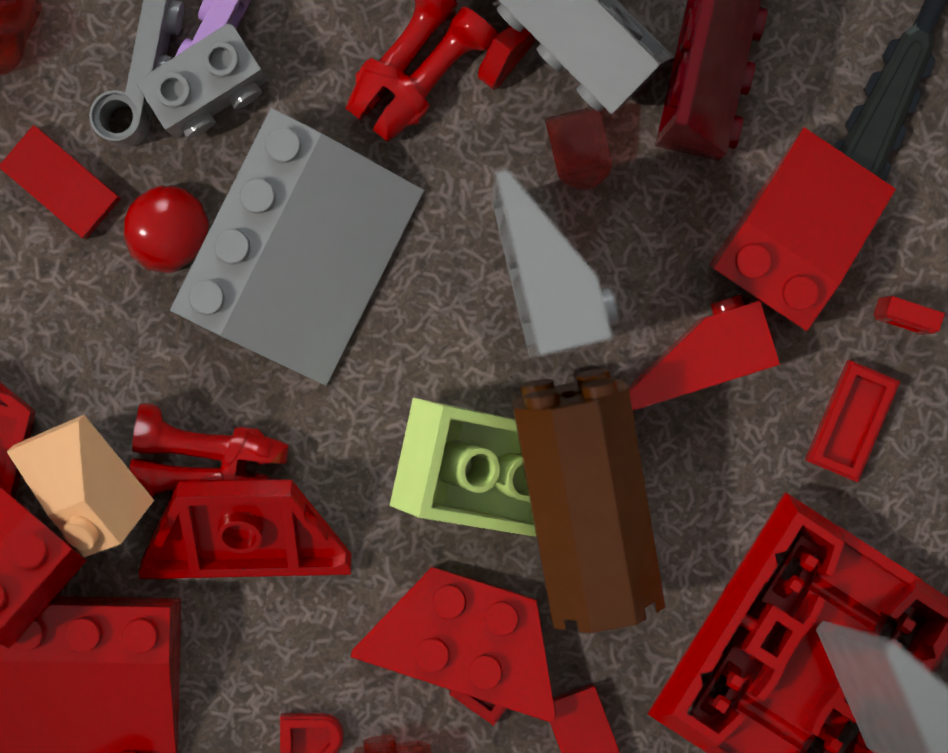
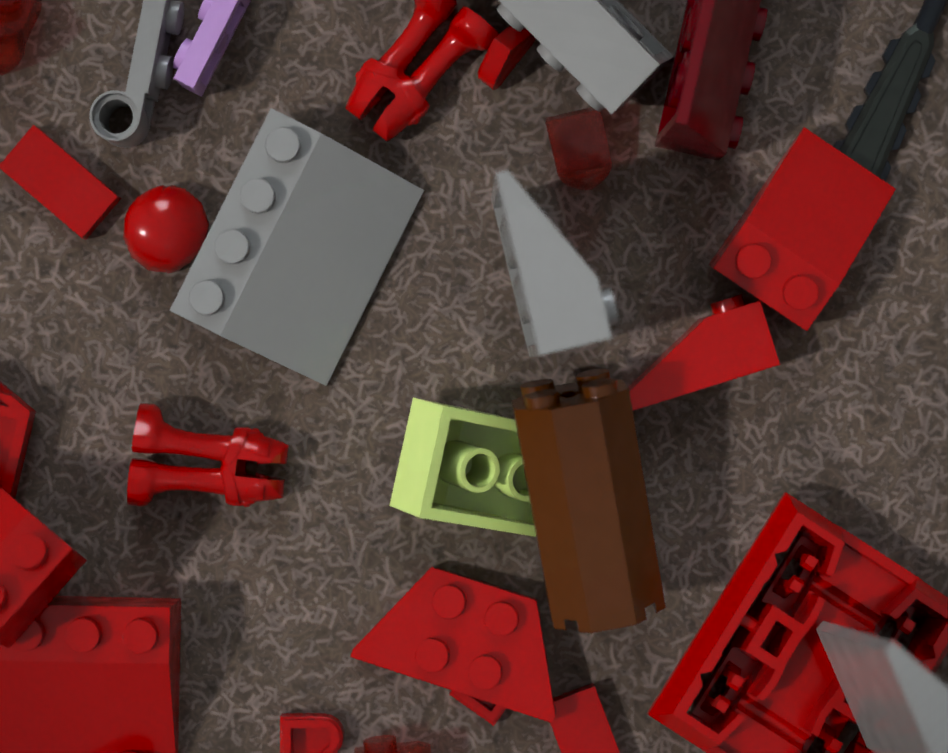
light nougat slope [7,415,154,558] -> none
light grey bracket [137,24,269,139] -> none
red wing [138,480,352,579] -> none
red tile [804,360,901,483] -> none
red tile [873,296,945,335] -> none

